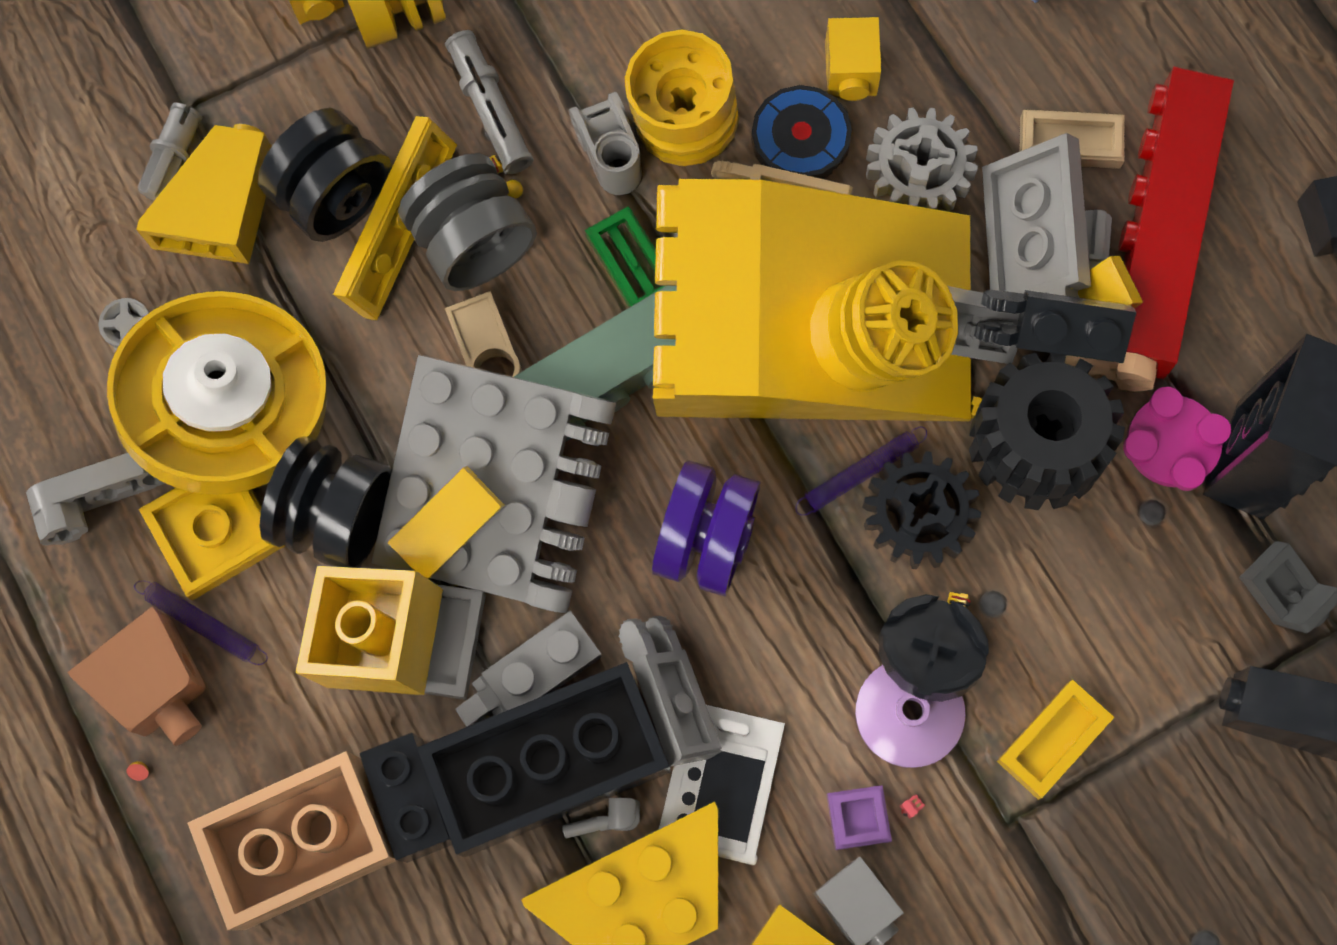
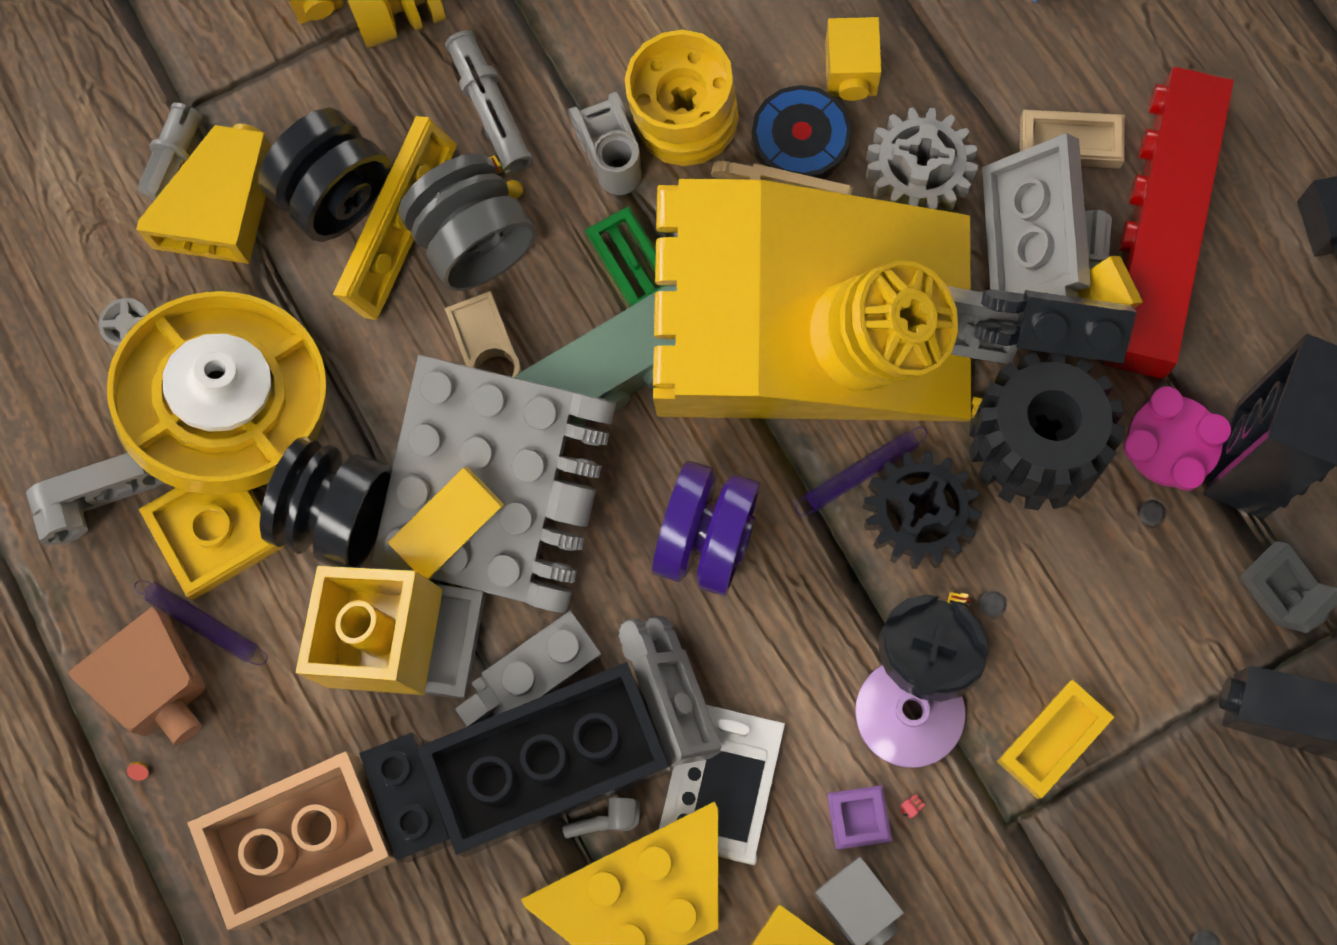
light nougat bar [1065,352,1157,392] -> none

